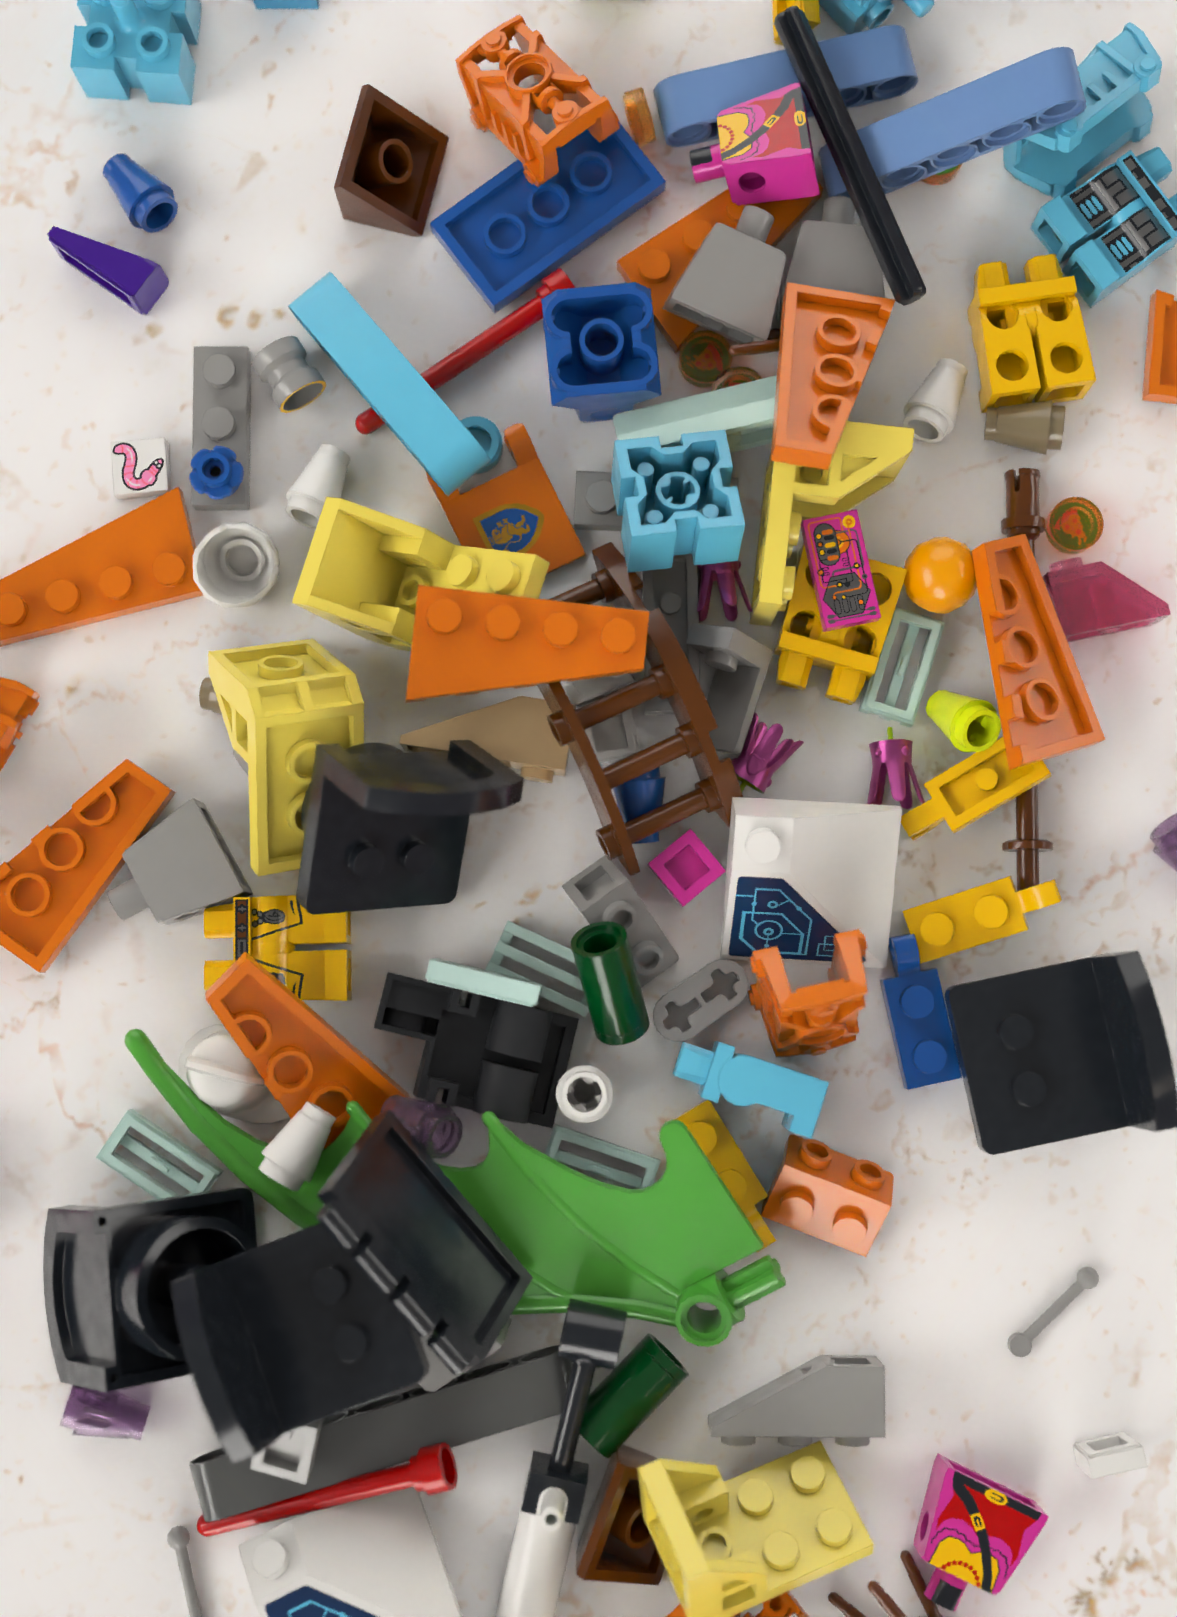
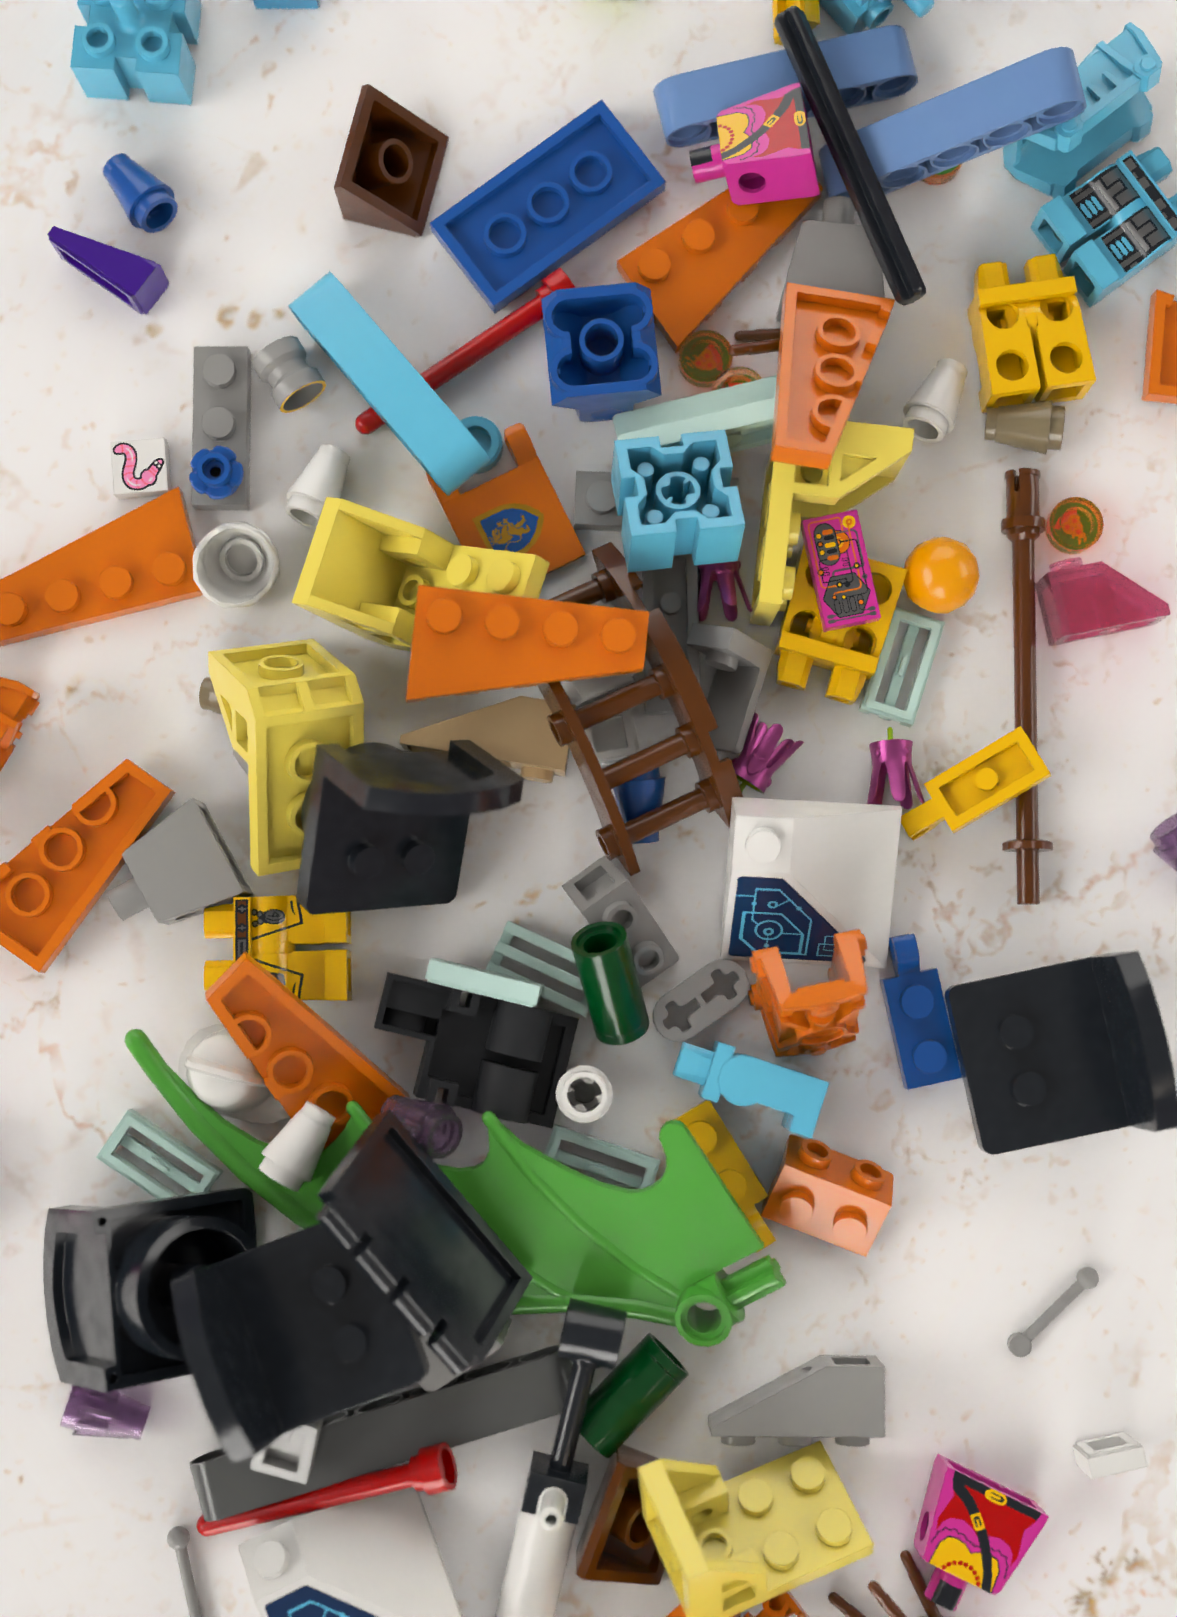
orange piece [455,14,620,187] -> none
clear orange tile [622,87,657,146] -> none
dark pink plate [647,828,726,907] -> none
light grey torso [662,205,786,344] -> none
yellow plate [903,876,1062,964] -> none
neon yellow cone [926,690,1001,752] -> none
orange wing [971,534,1106,770] -> none

